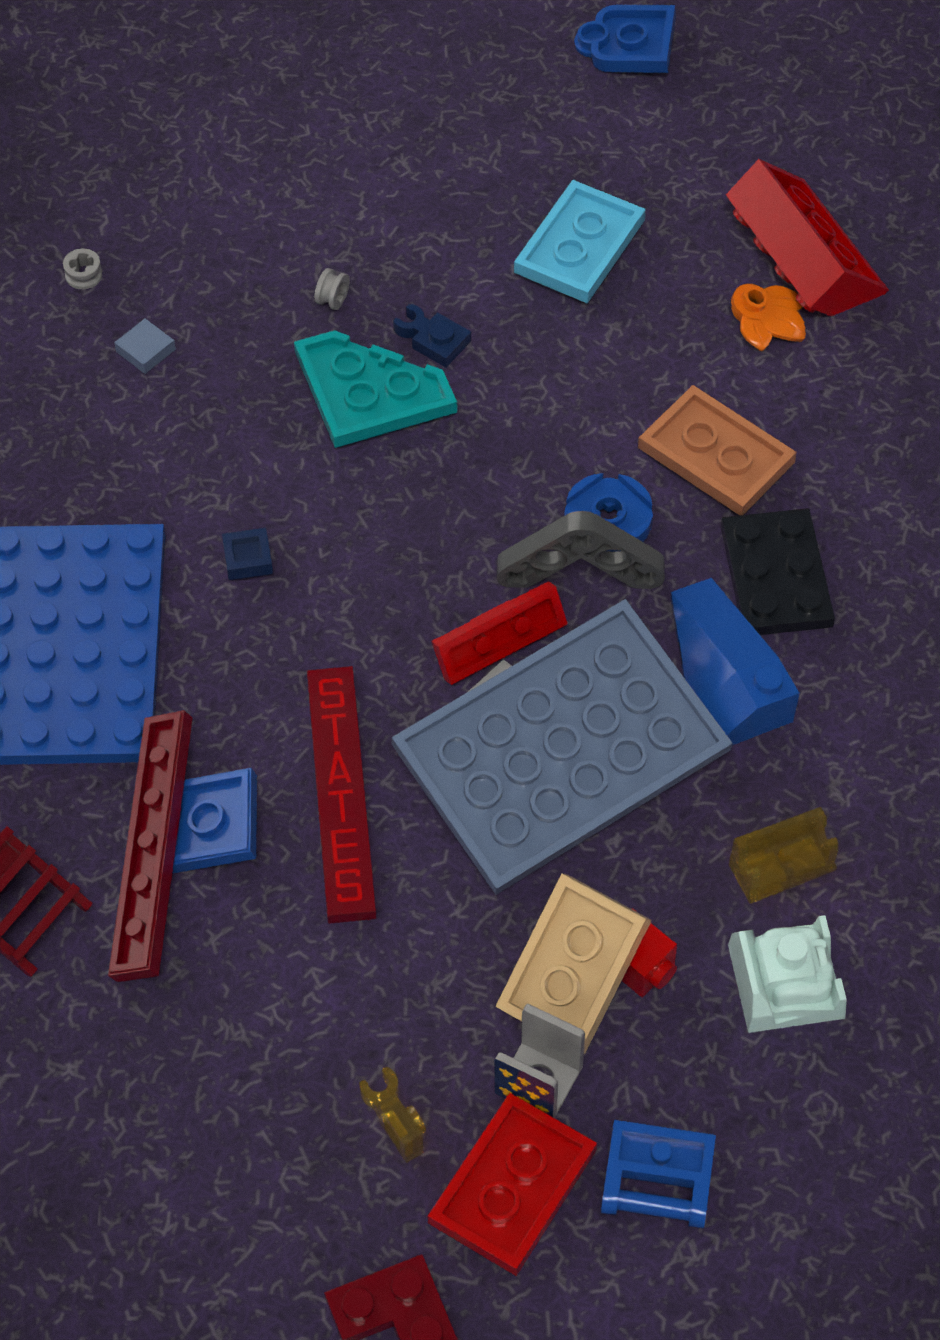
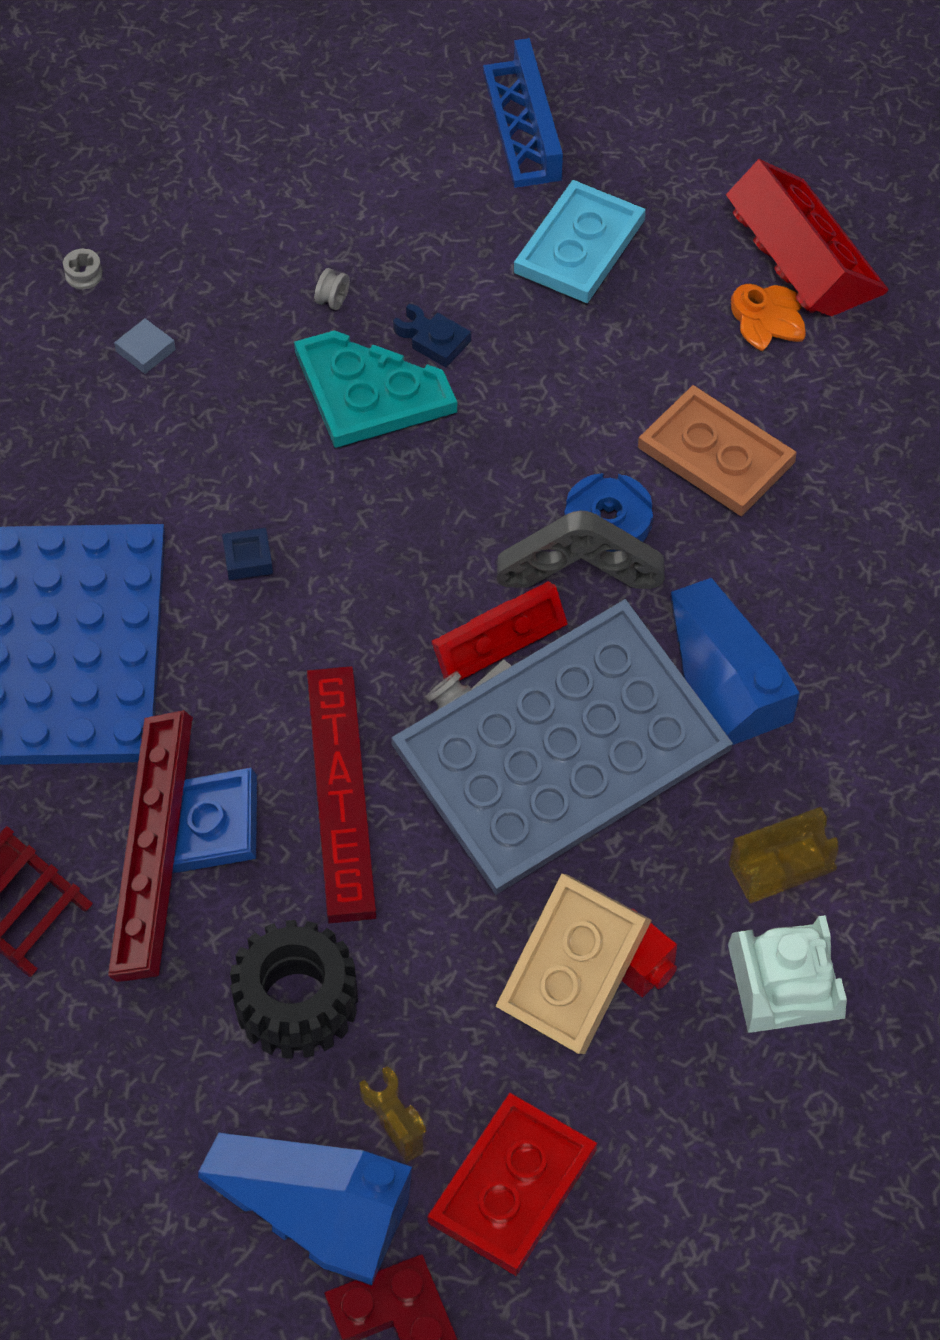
light grey piece [494,1004,585,1118] -> none
blue plate [574,5,676,73] -> none
blue plate [601,1120,716,1229] -> none
black plate [721,508,835,635] -> none
none -> blue wedge [198,1133,412,1285]
none -> black tyre [230,920,358,1059]
none -> light grey bush [425,671,472,711]
none -> blue fence [483,38,563,188]

